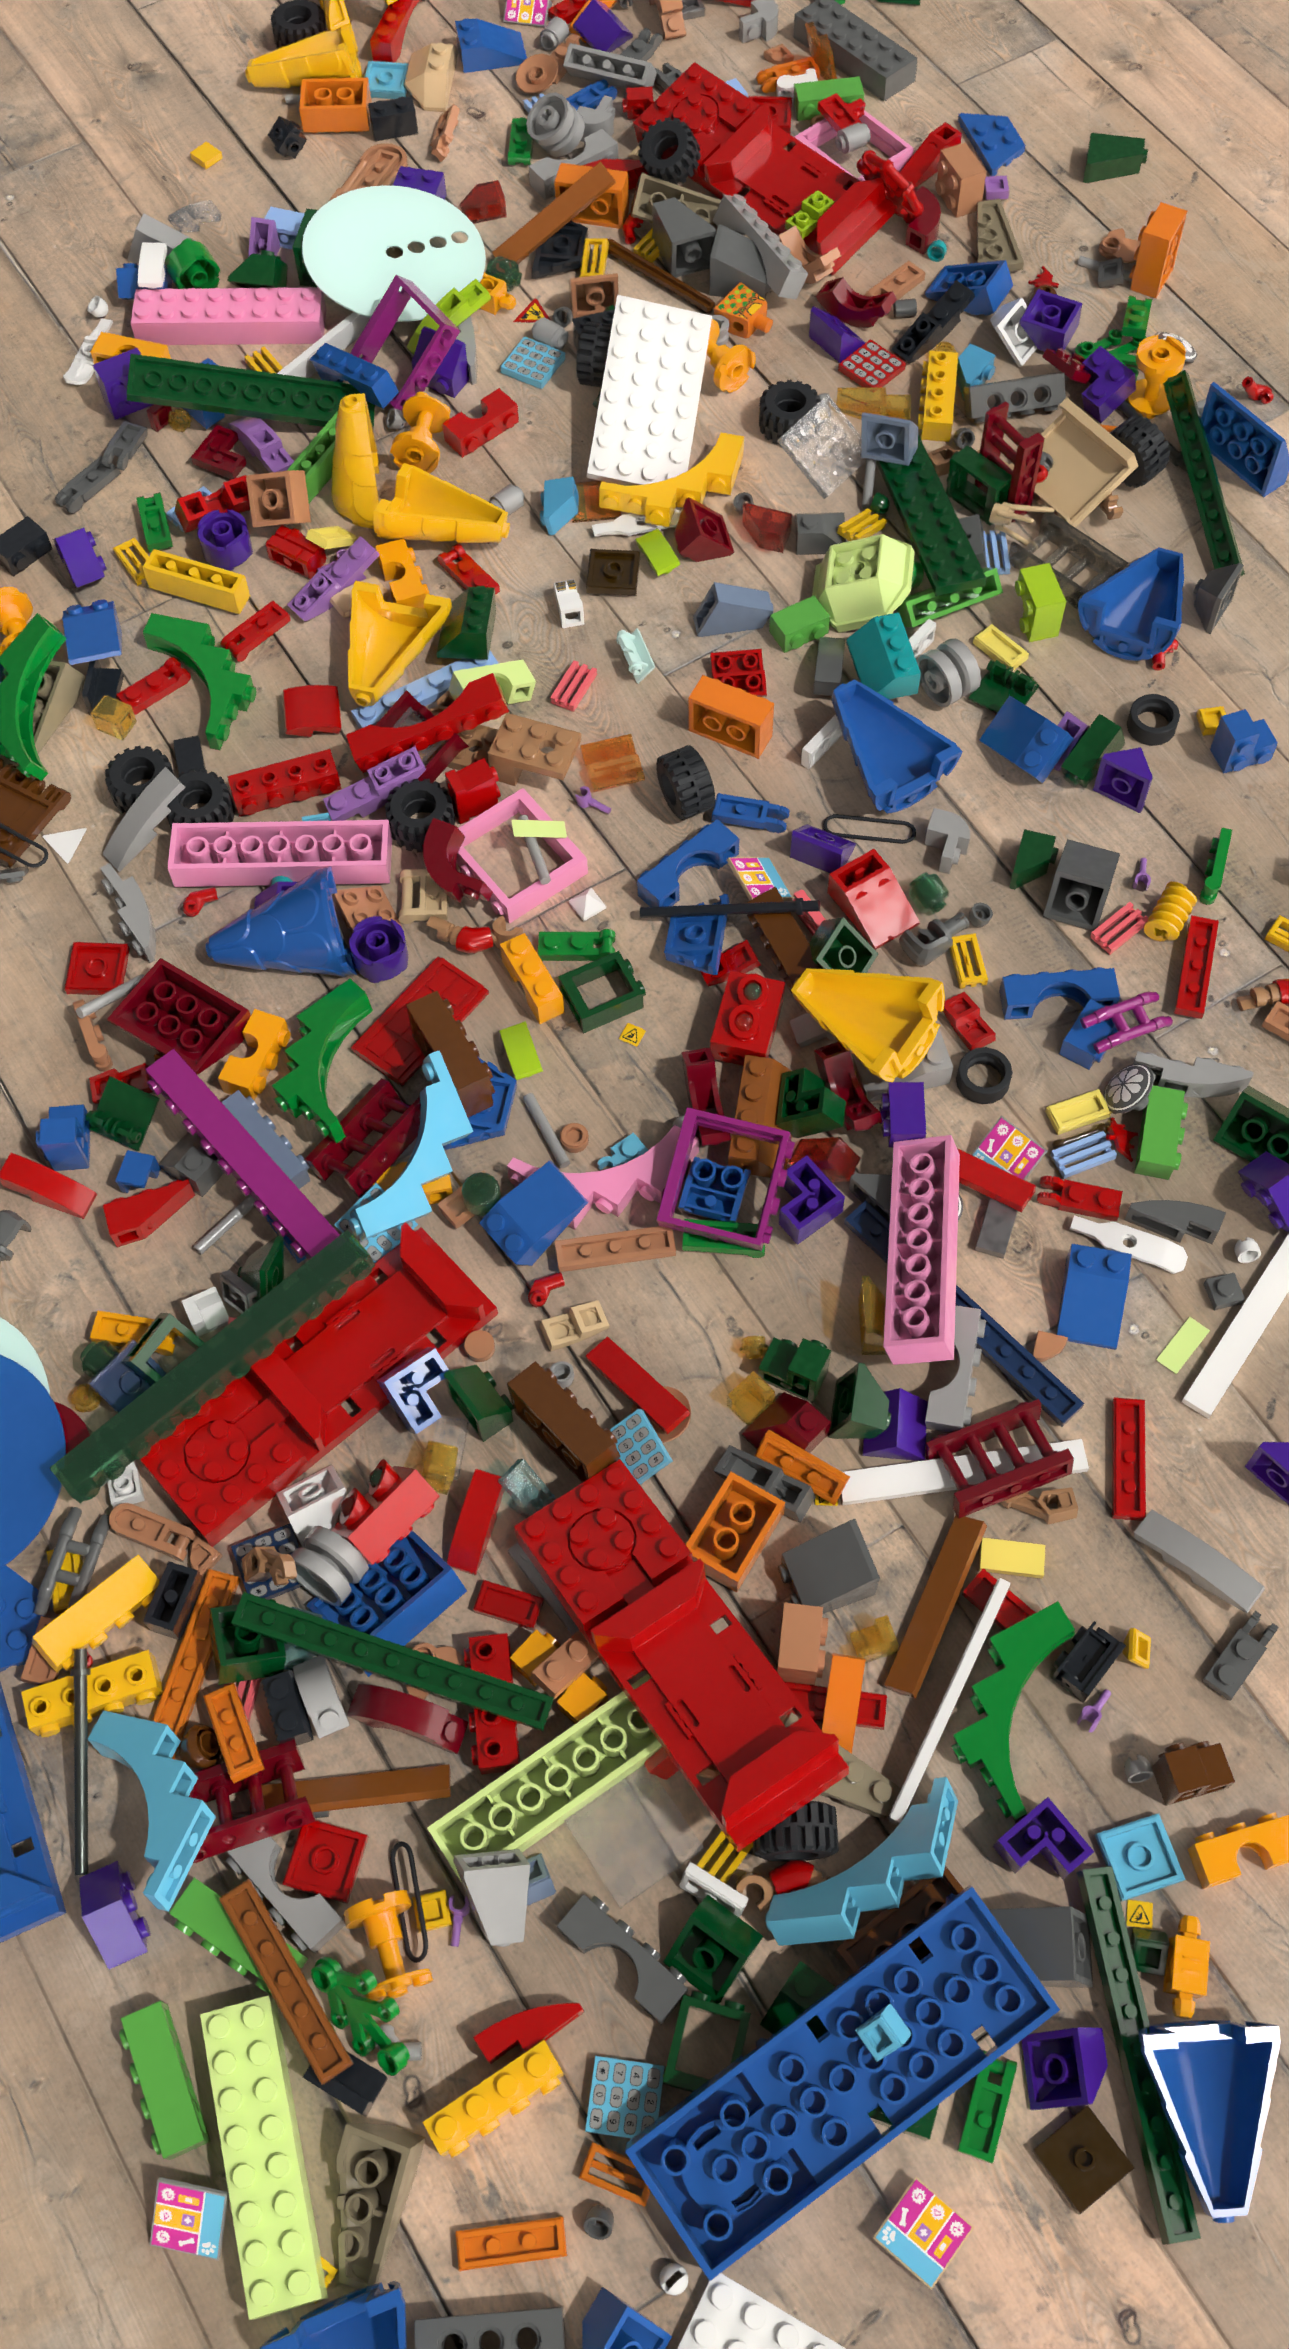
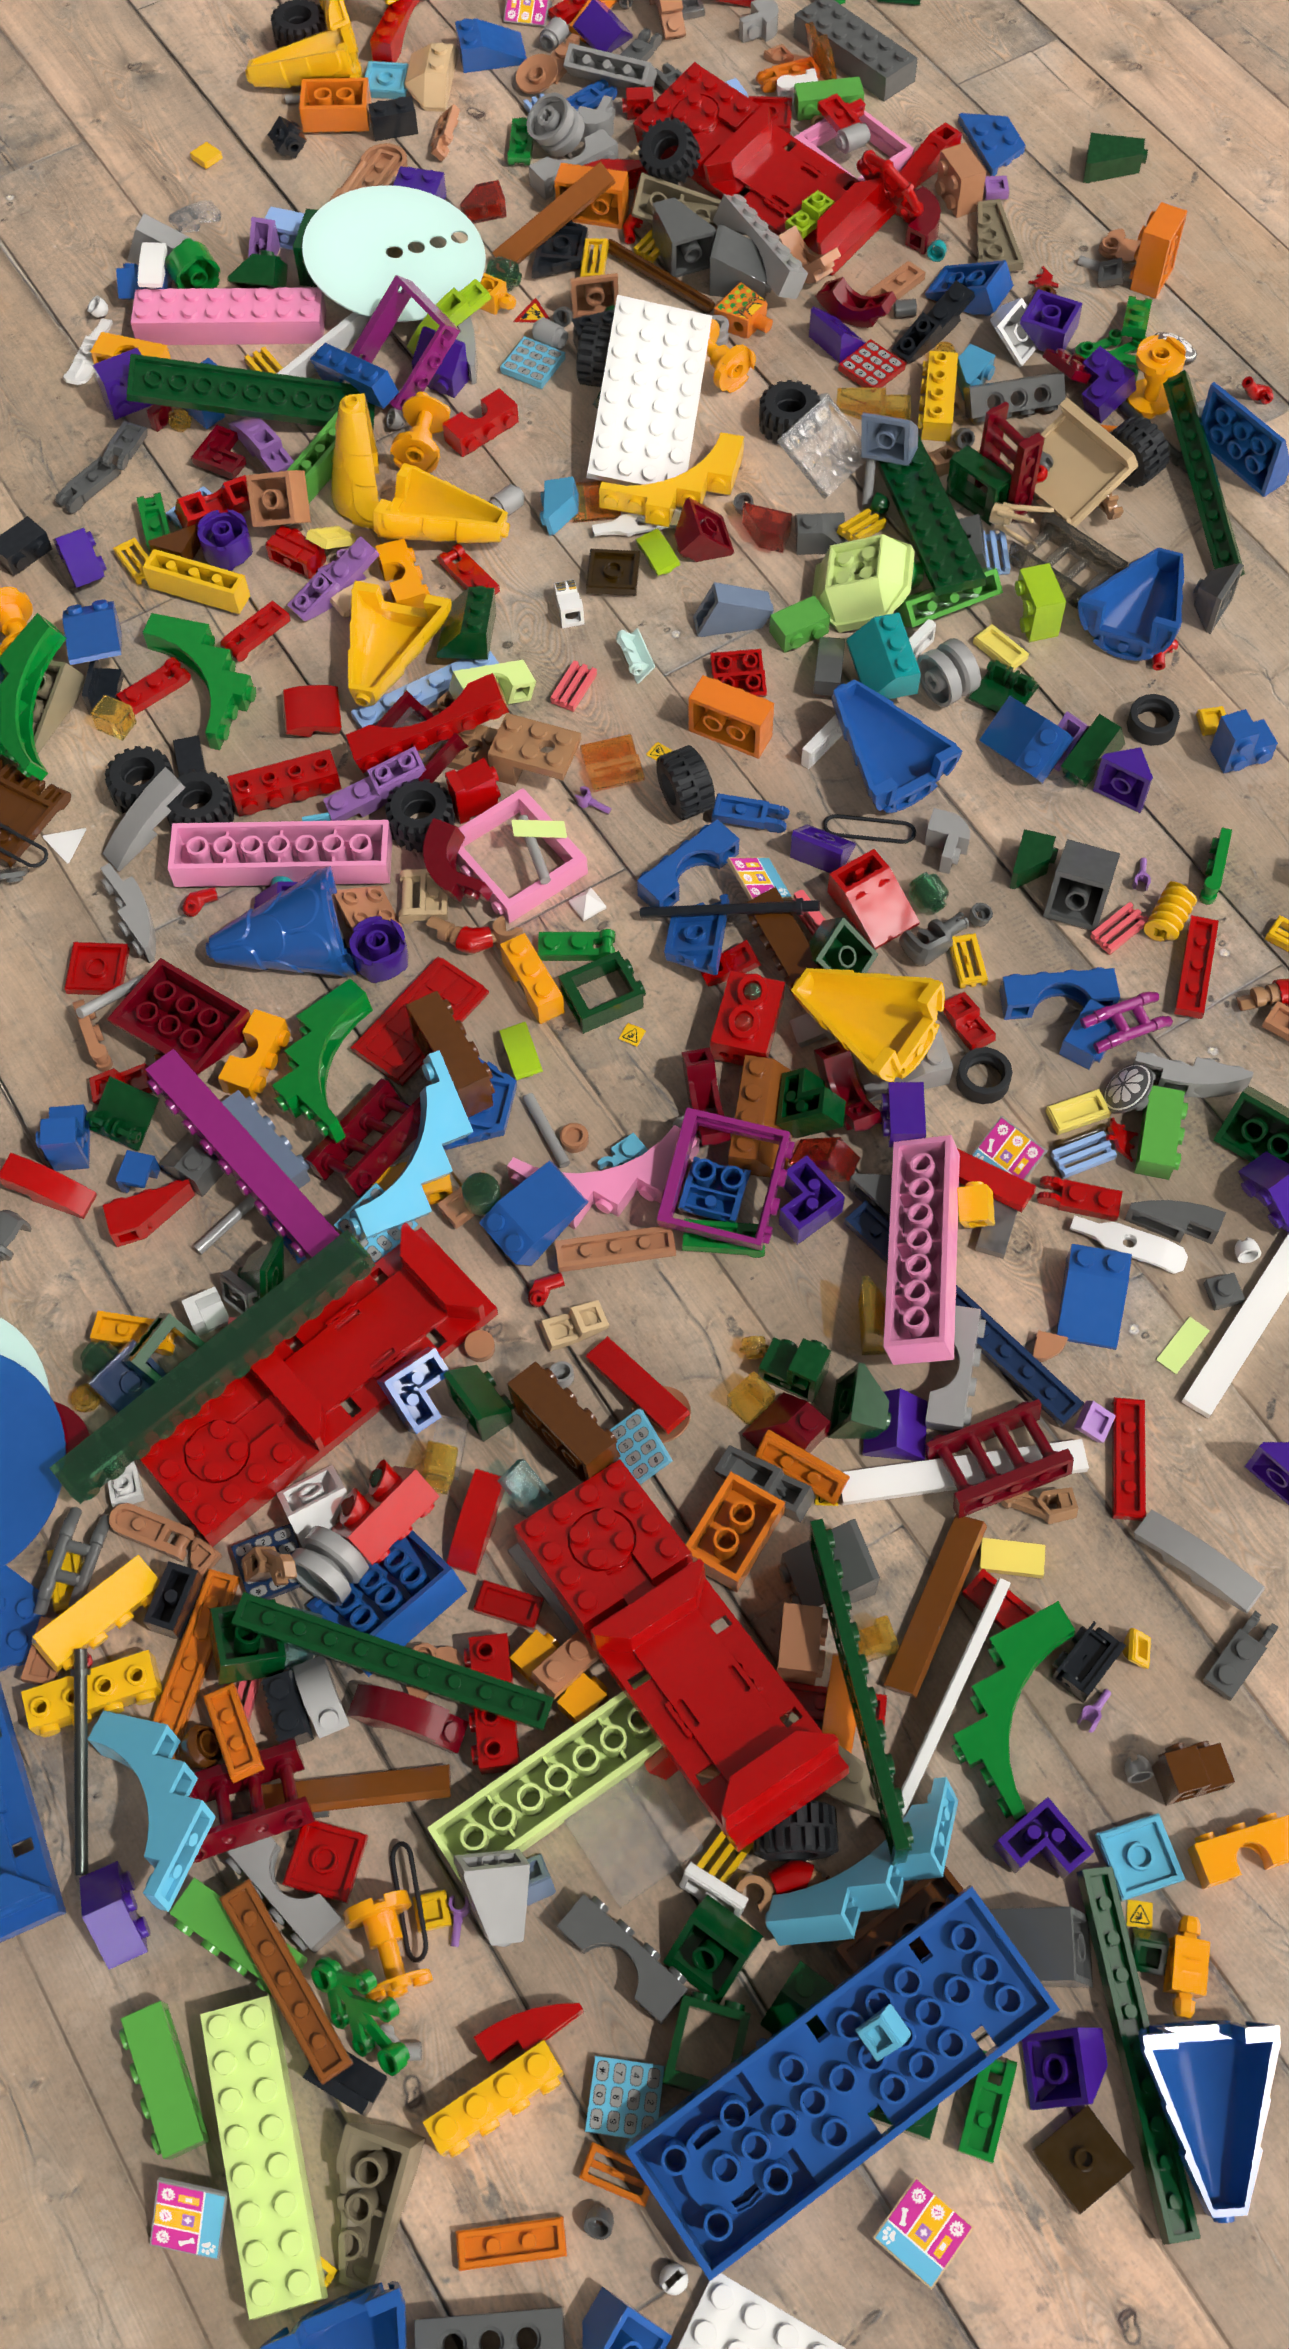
none -> reddish brown slope [148,524,201,560]
none -> yellow sticker [646,742,672,761]
none -> dark green plate [809,1519,914,1865]
none -> yellow brick [957,1181,995,1228]
none -> plate [1074,1400,1116,1443]

